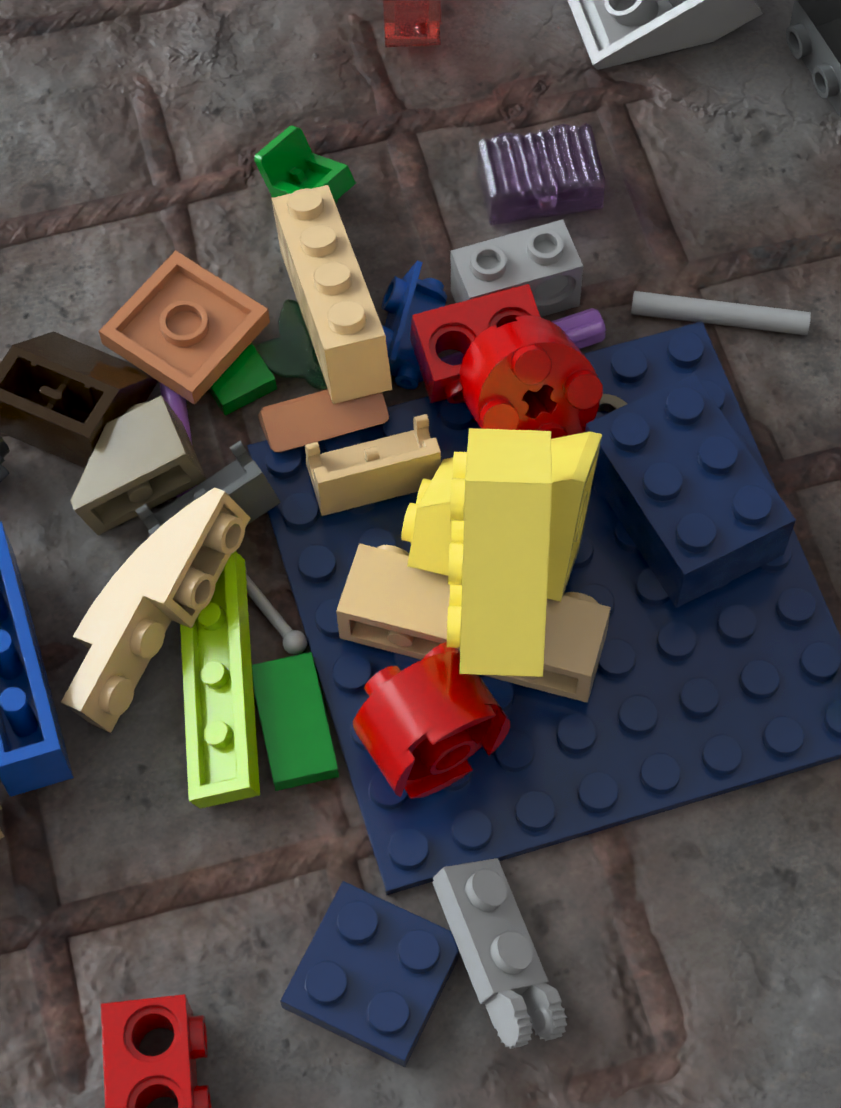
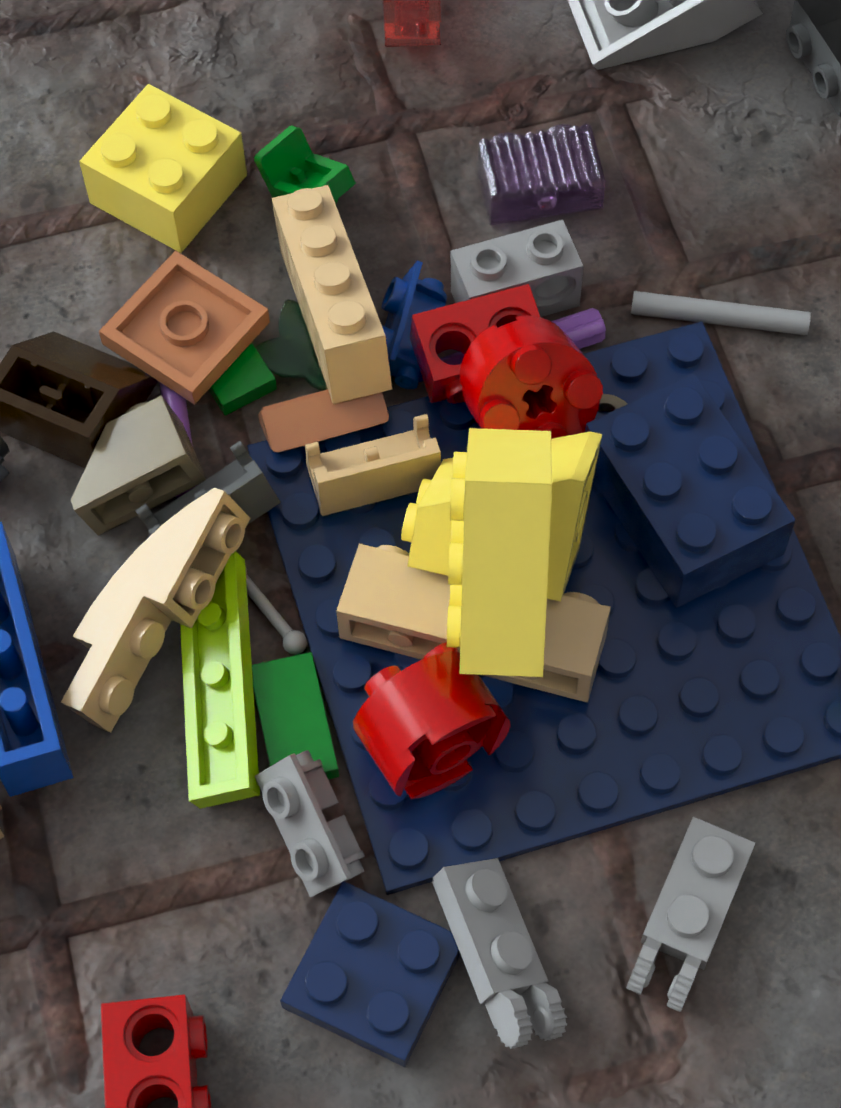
none -> light yellow brick [79,84,247,253]
none -> light grey hinge [255,750,365,898]
none -> light grey hinge [626,817,755,1012]

